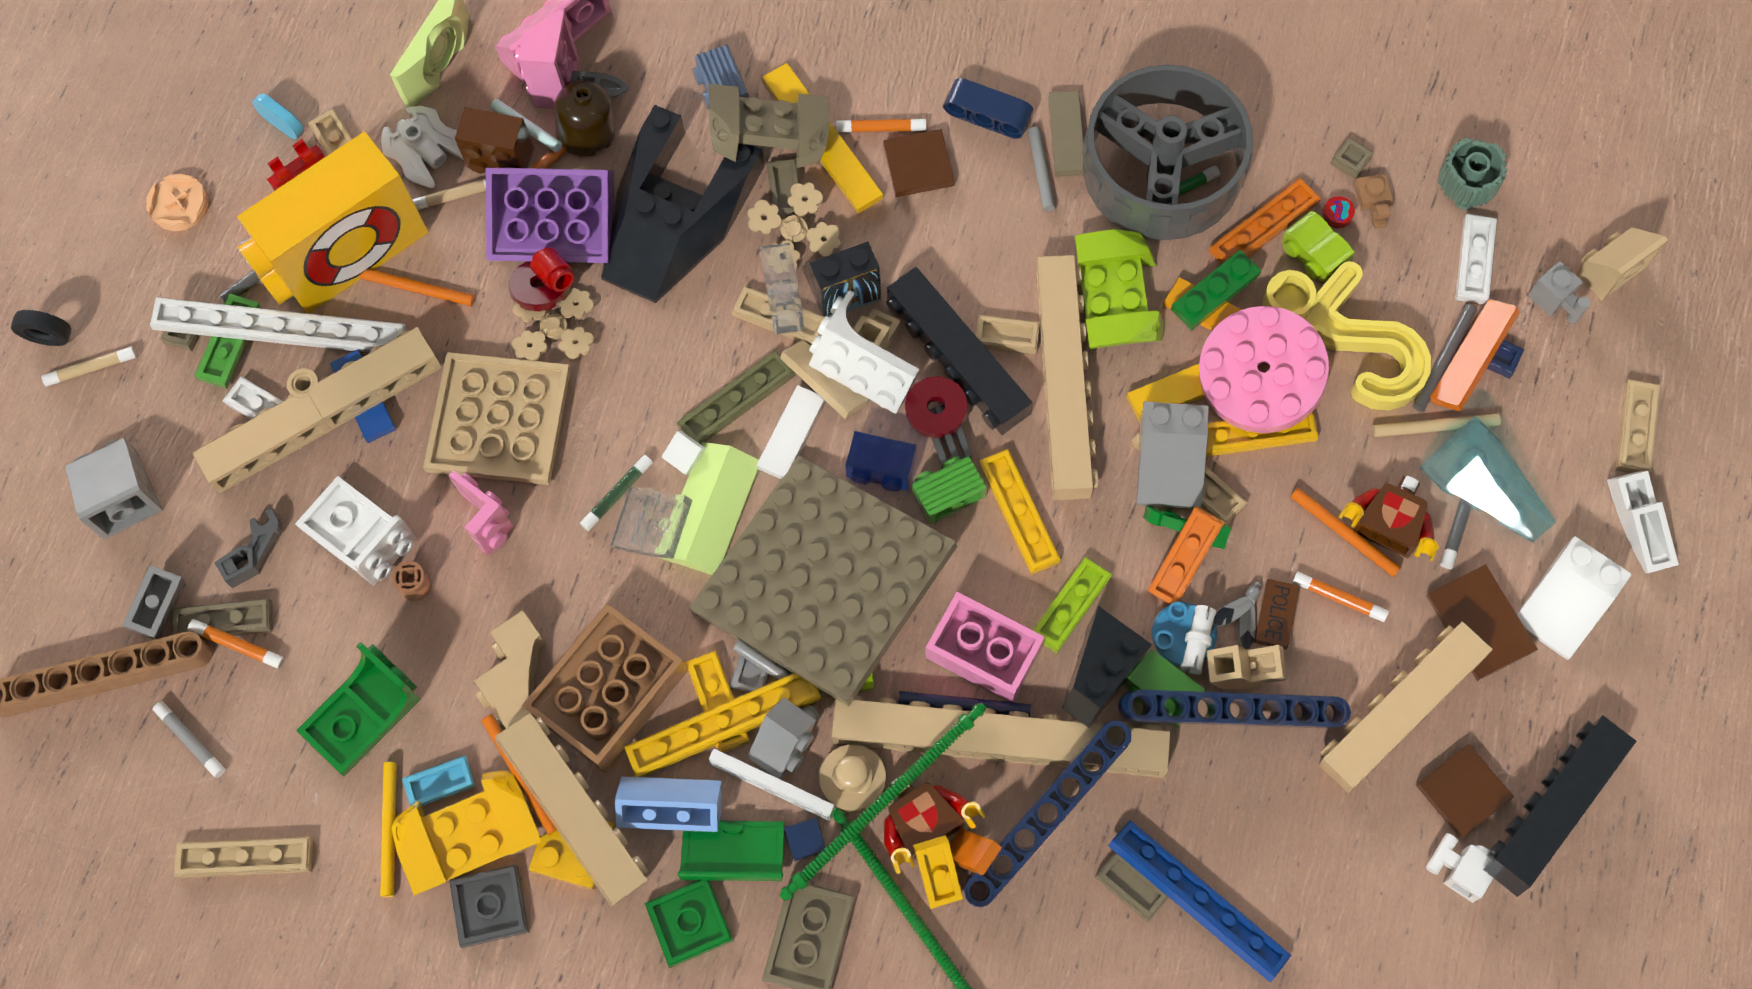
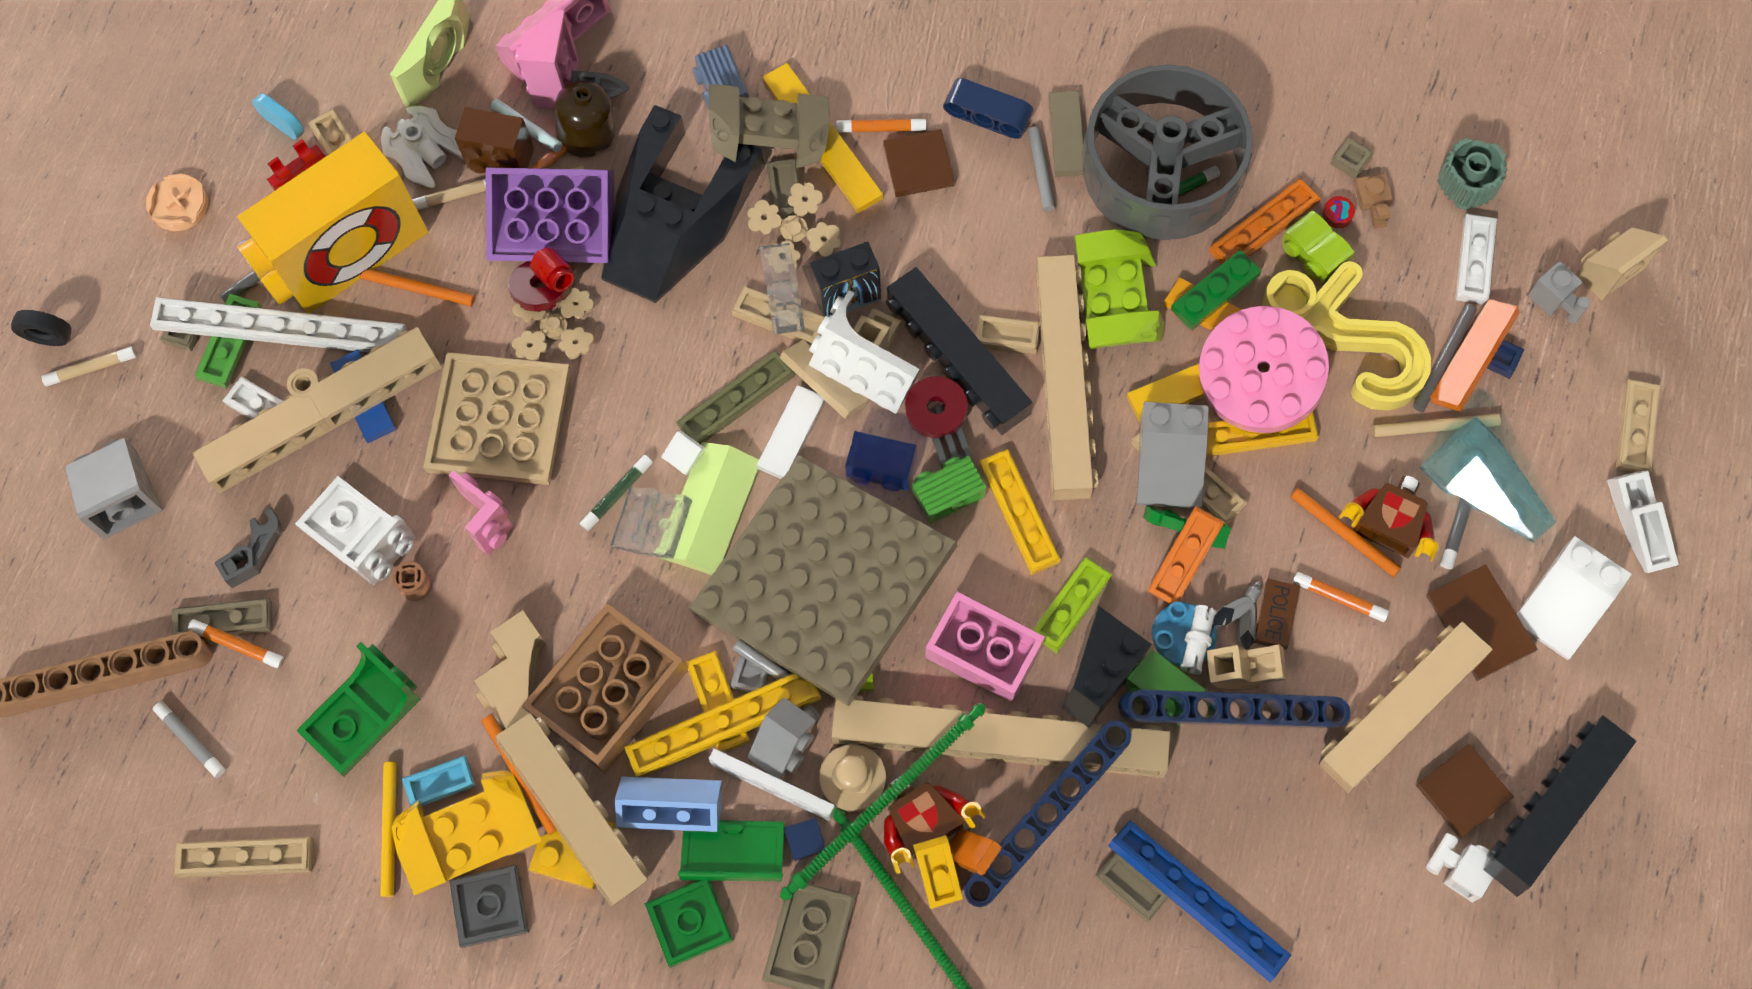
light grey brick [122,565,185,640] -> none
dark blue bar [898,691,1031,717] -> none

